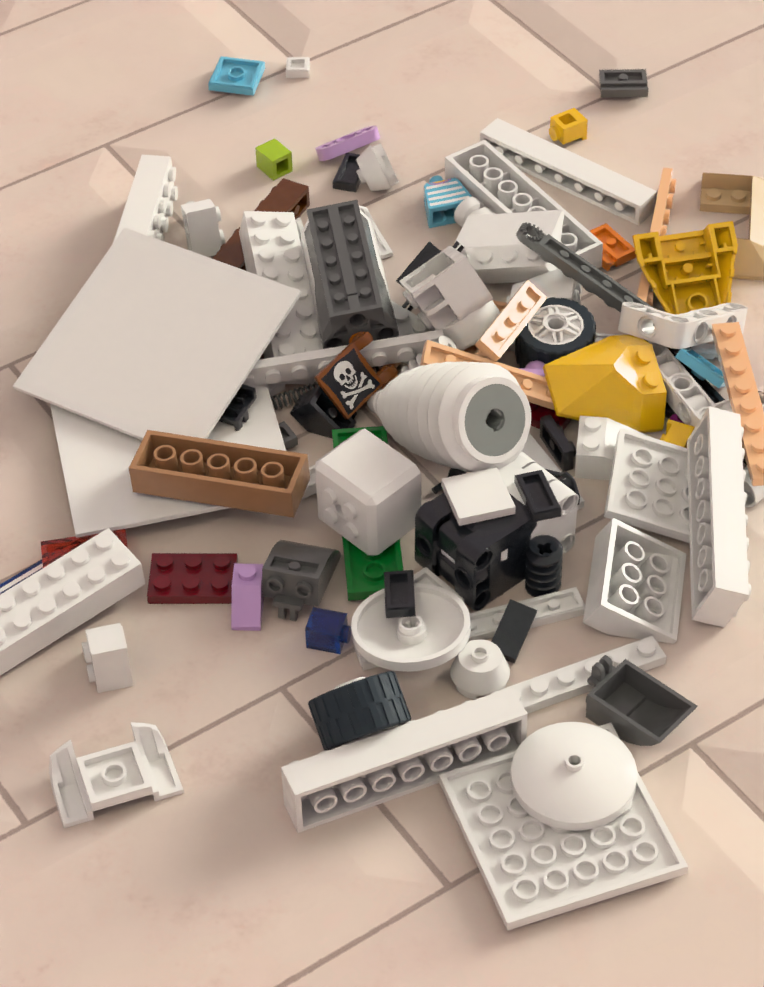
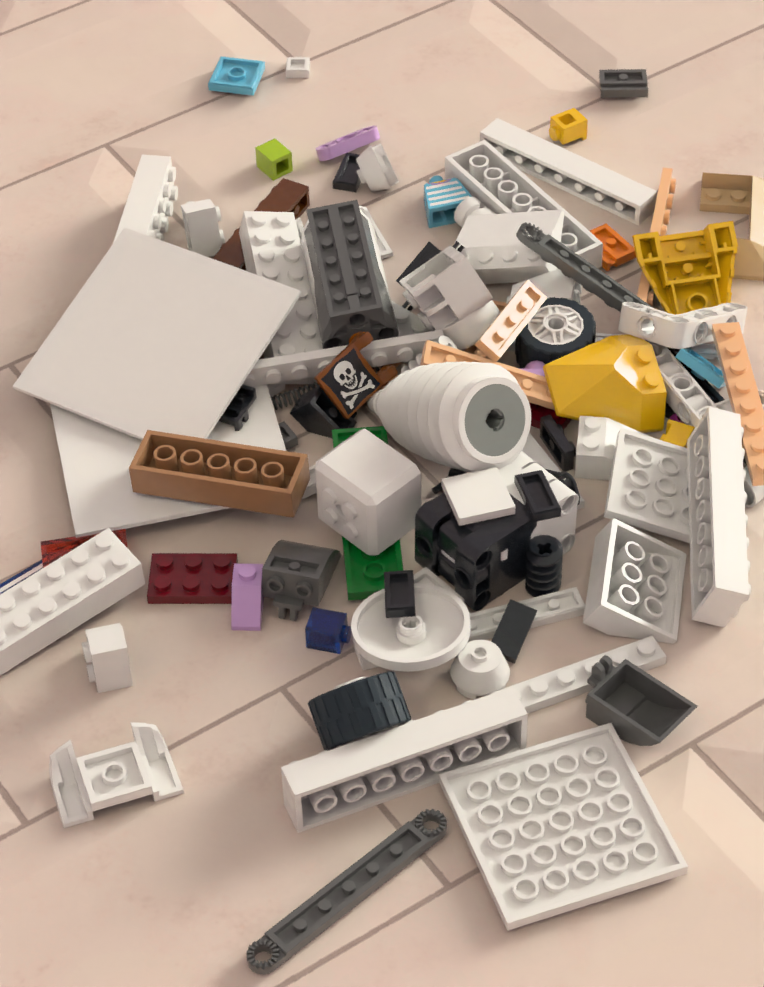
white dish [511,722,637,831] -> none
none -> dark grey plate [246,809,447,974]

